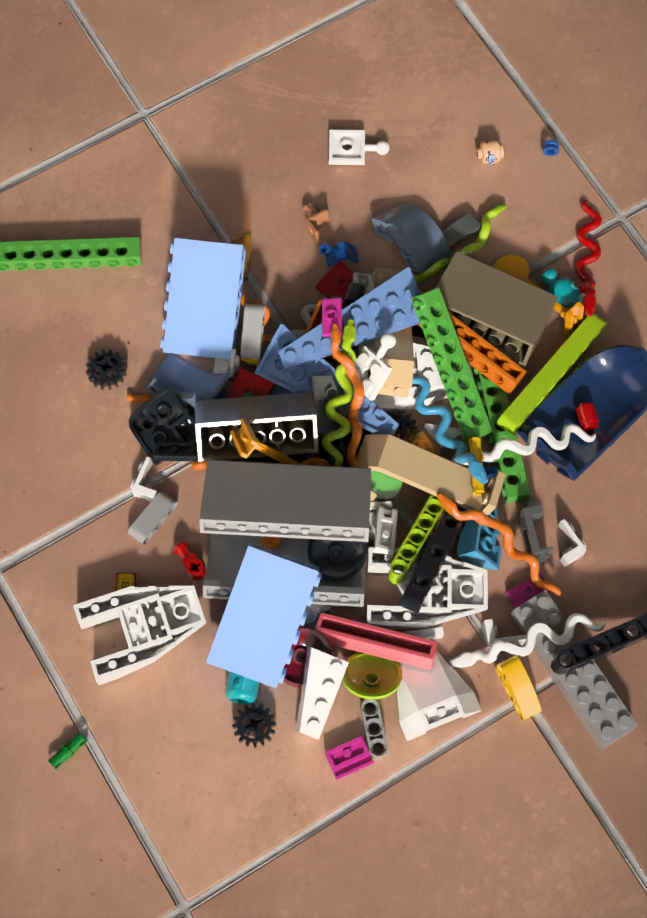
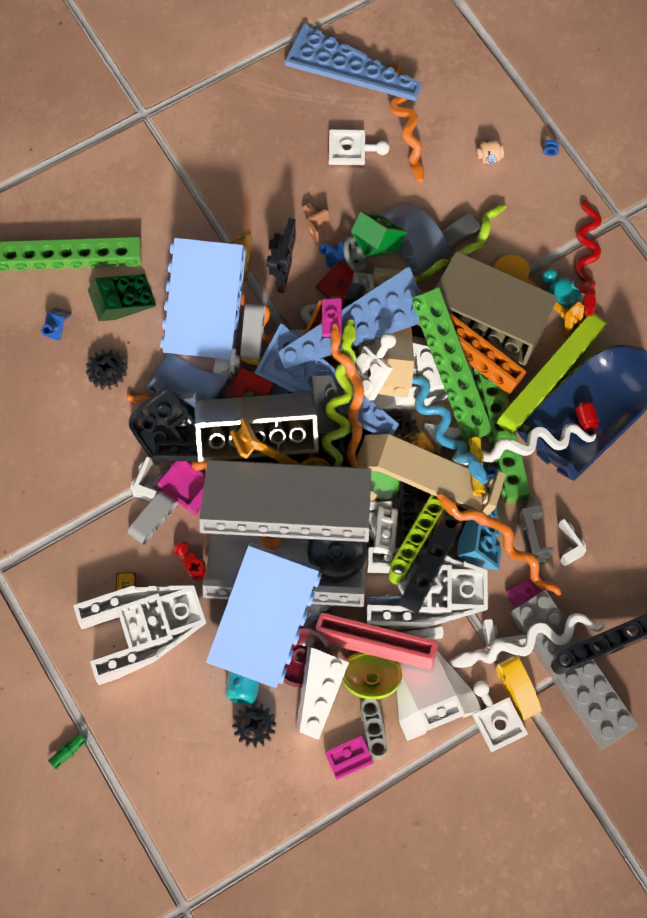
none -> blue bracket [41,308,72,341]
none -> dark green slope [88,274,156,321]
none -> dark pink panel [158,461,205,516]
none -> black slope [266,218,296,293]
none -> medium blue wing [285,23,422,101]
none -> green piece [343,212,407,272]
none -> light blue axle [369,594,402,606]
none -> orange animal [390,64,424,183]
none -> black beam [399,482,431,547]
none -> white plate [473,680,528,752]

